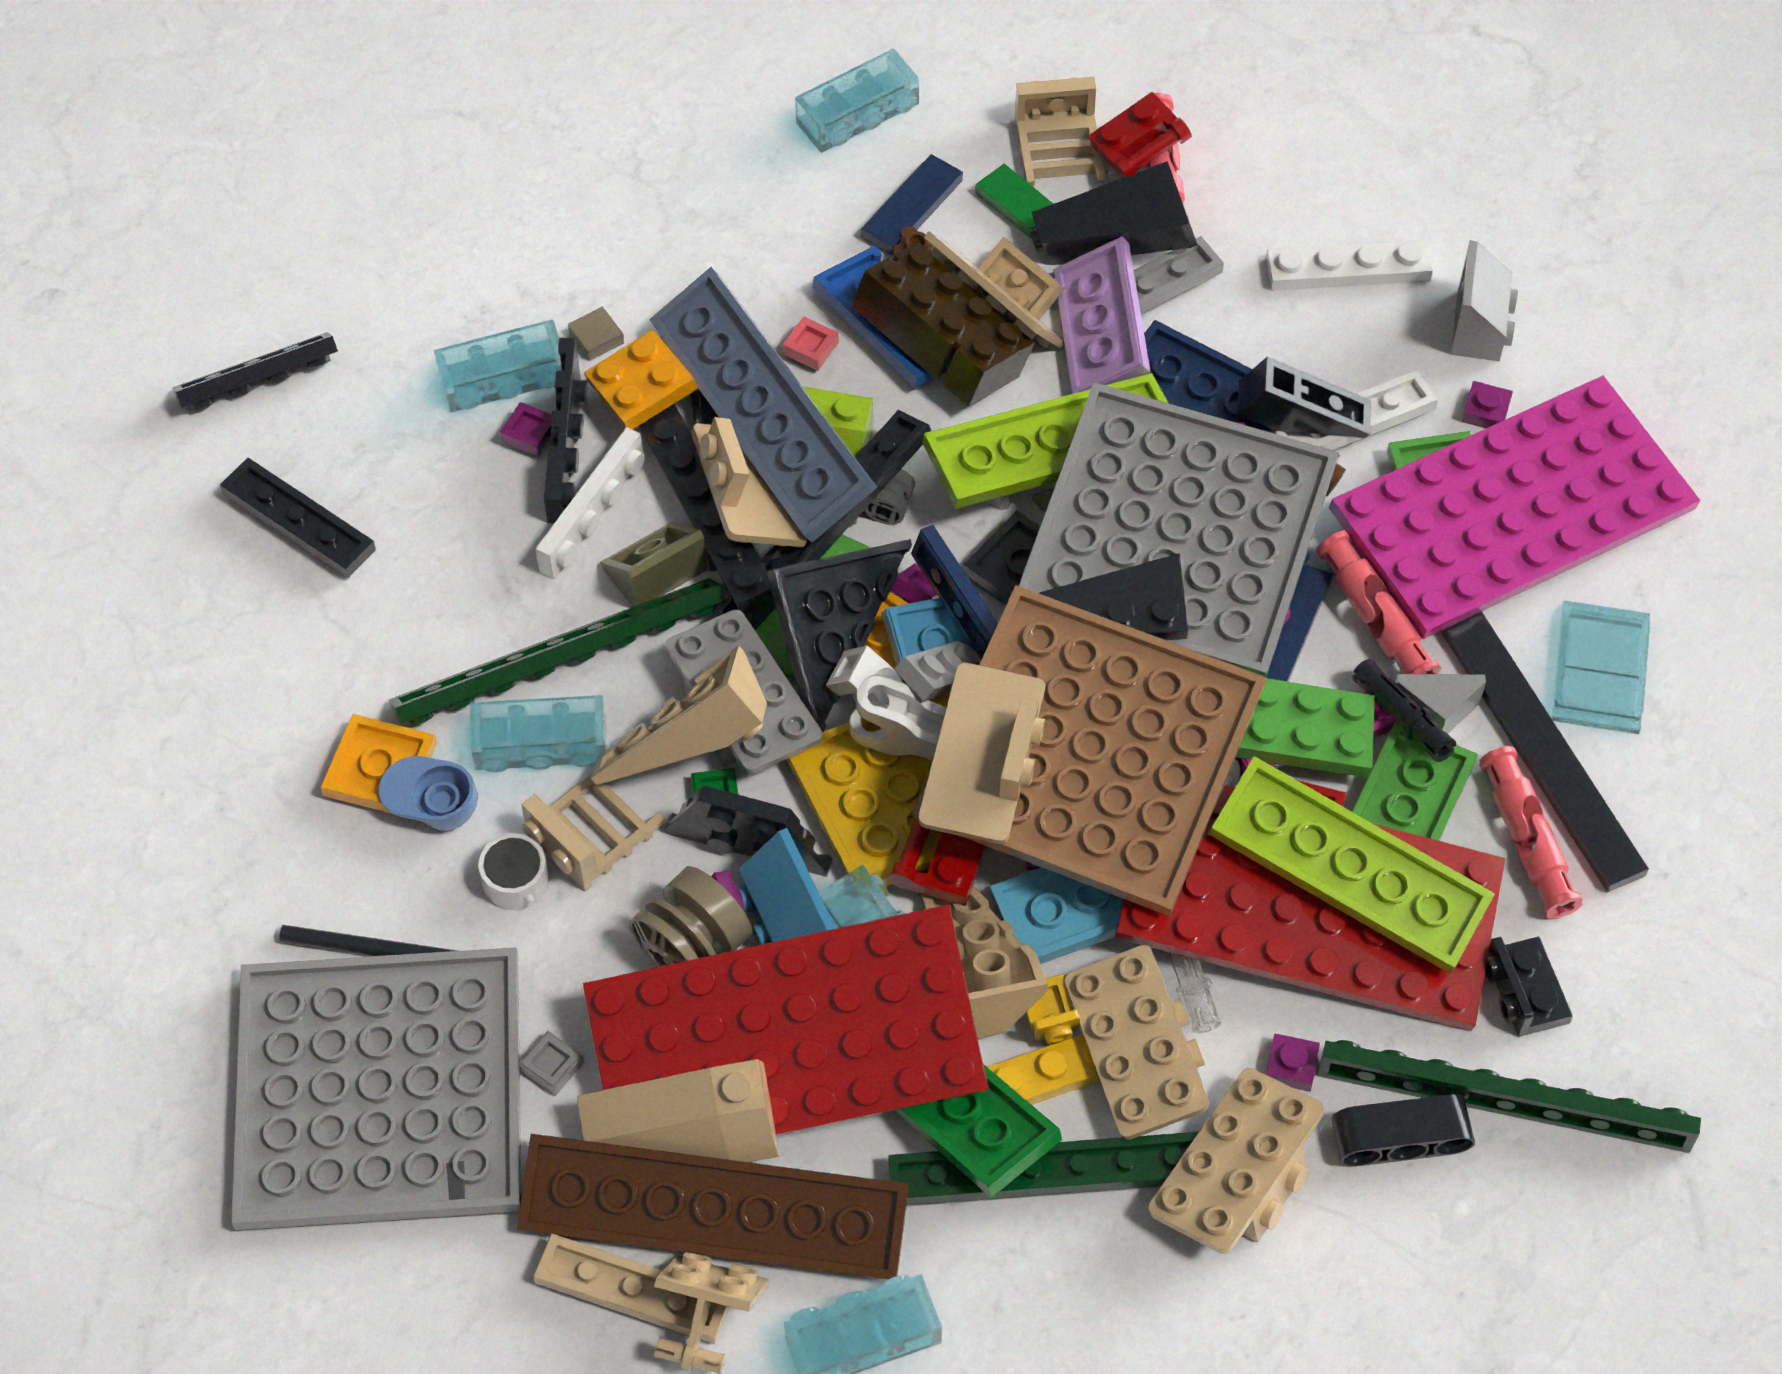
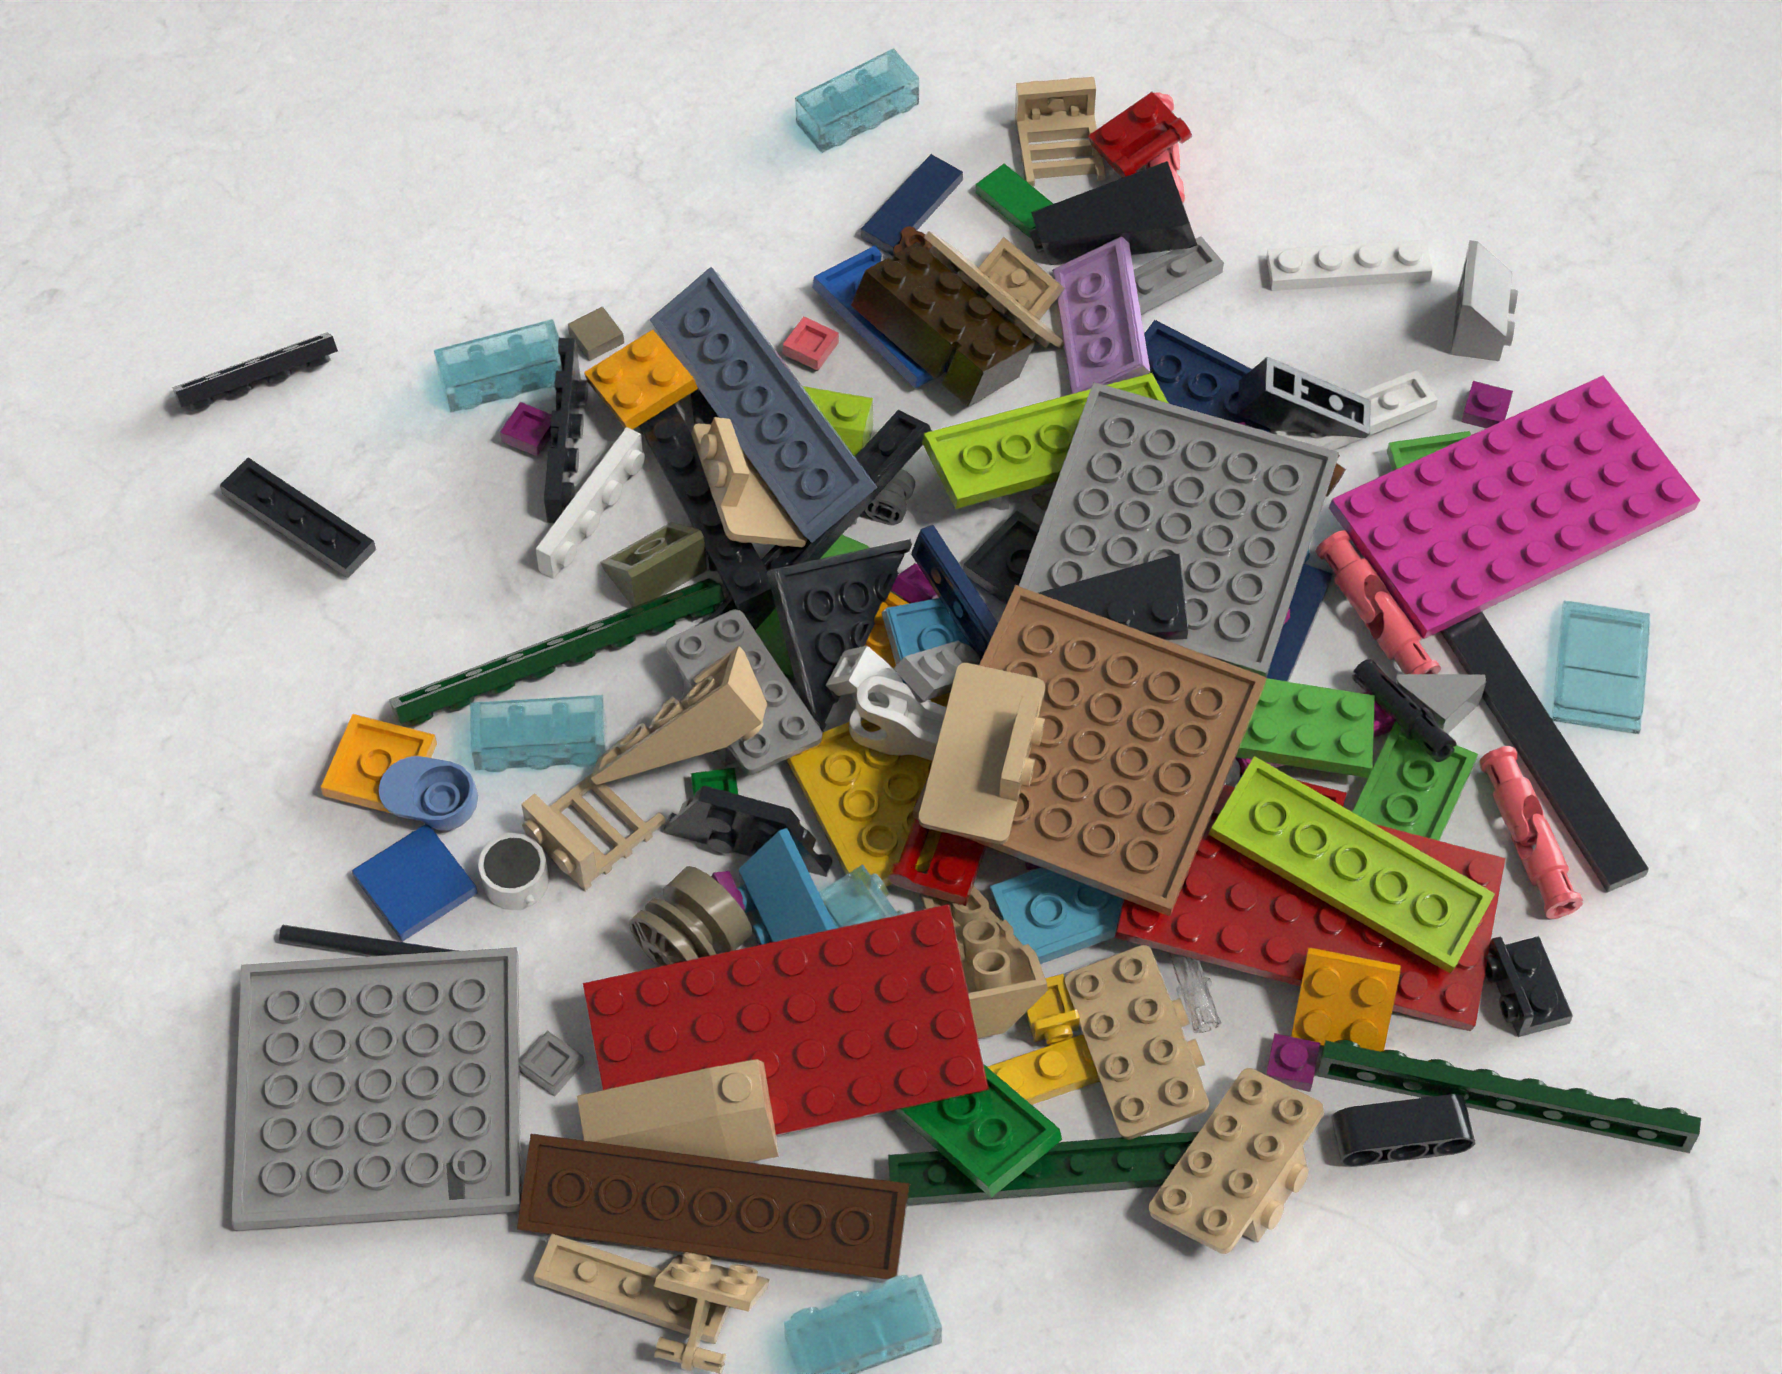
none -> blue tile [352,824,478,942]
none -> light orange plate [1291,947,1401,1052]

